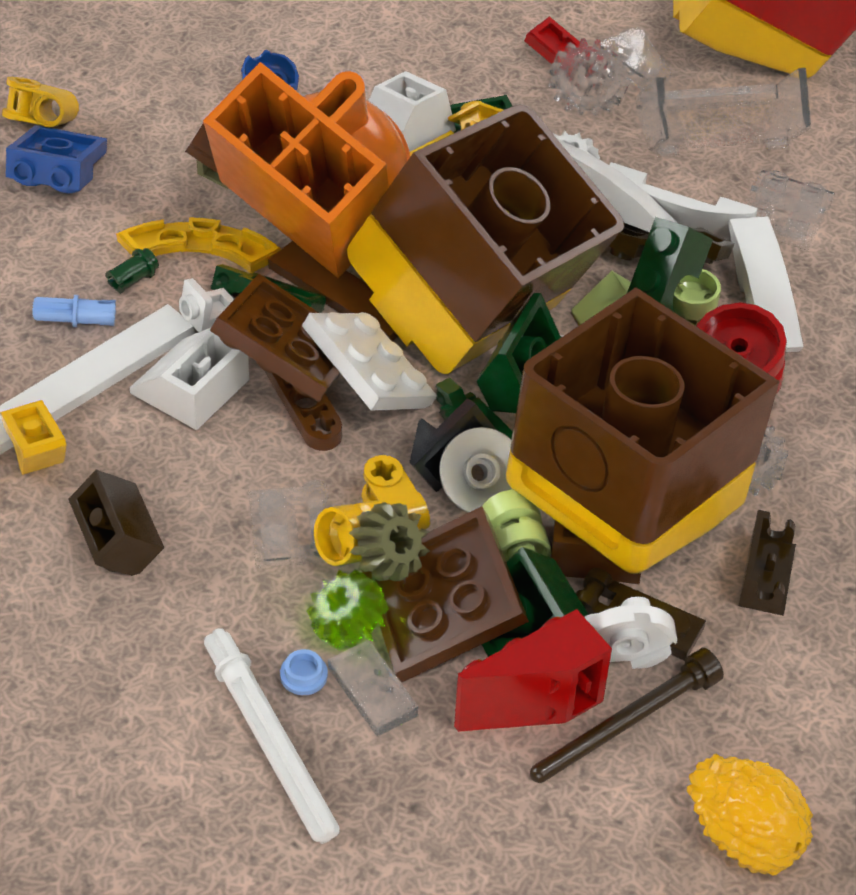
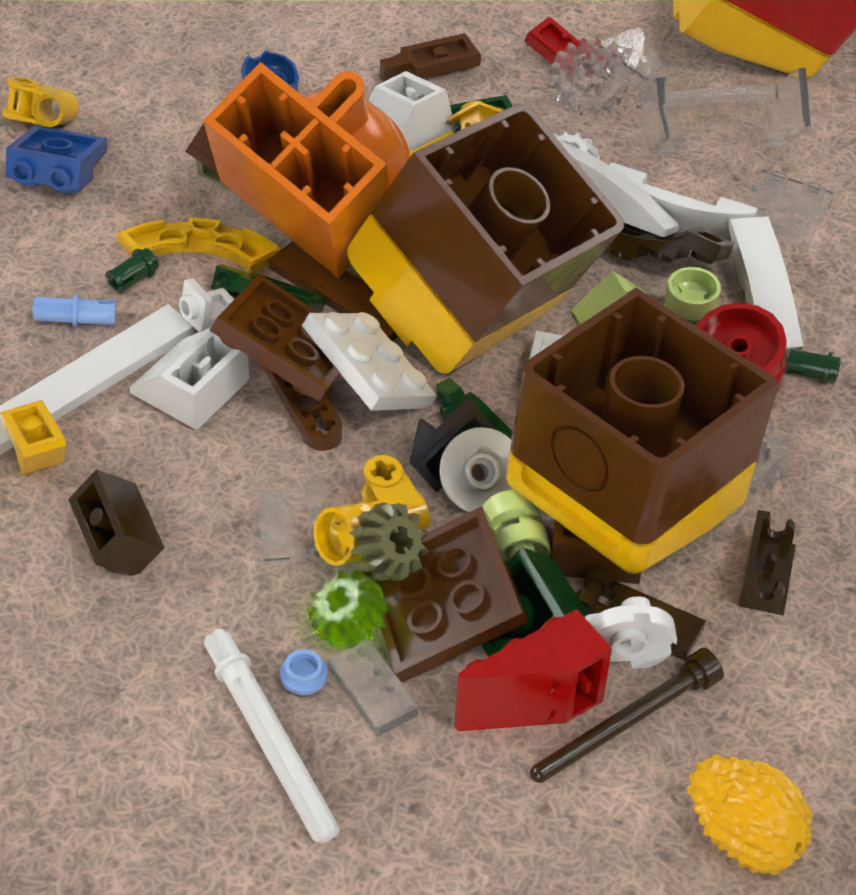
dark green slope [476,293,561,413] -> none
dark green arch [627,217,713,318] -> none
none -> reddish brown hinge [379,33,481,82]
none -> dark green pin [786,348,841,384]

